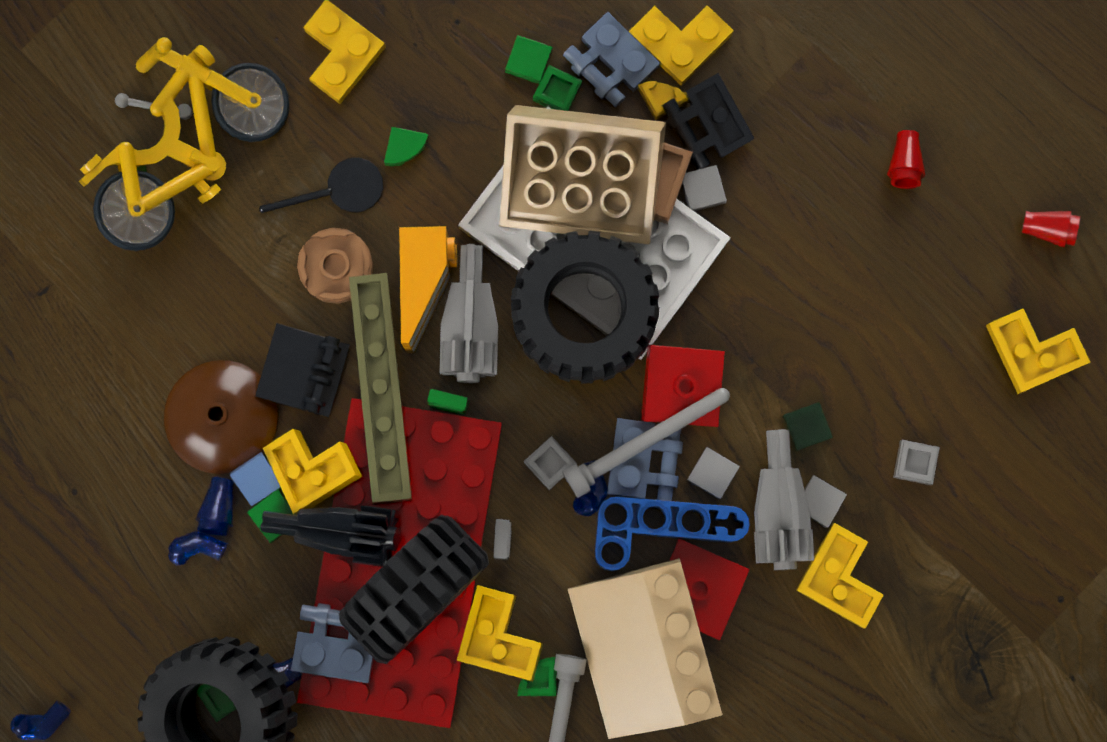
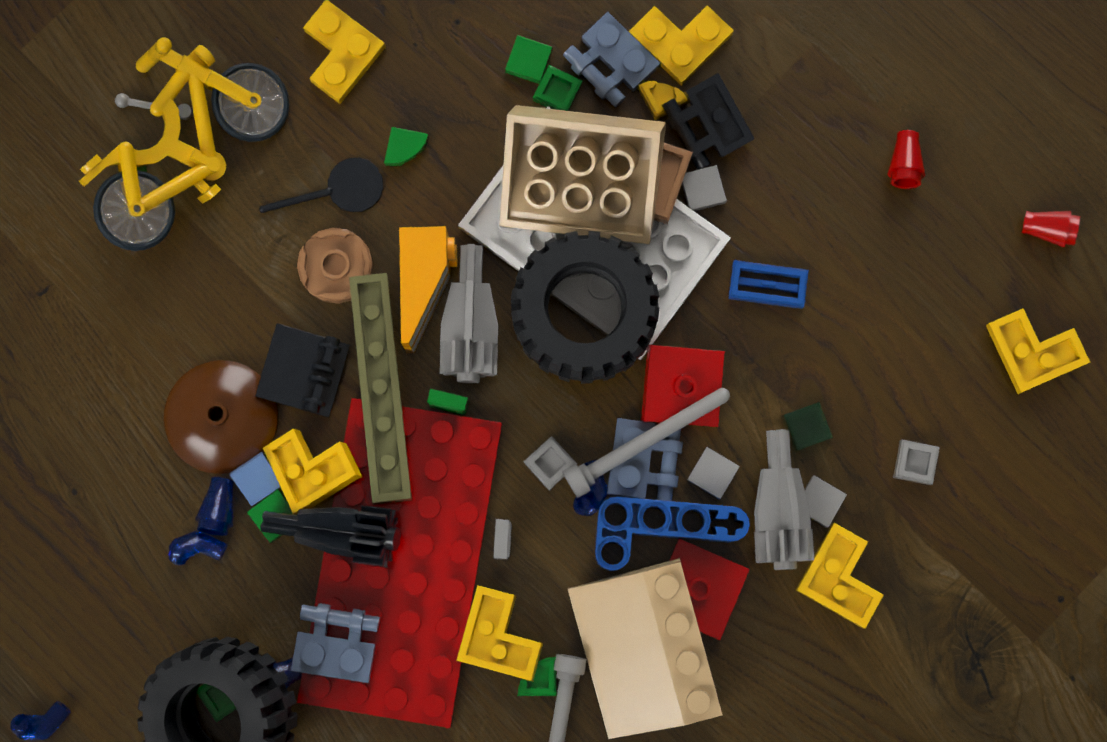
black tyre [339,515,489,664] -> none
none -> blue tile [728,260,809,309]

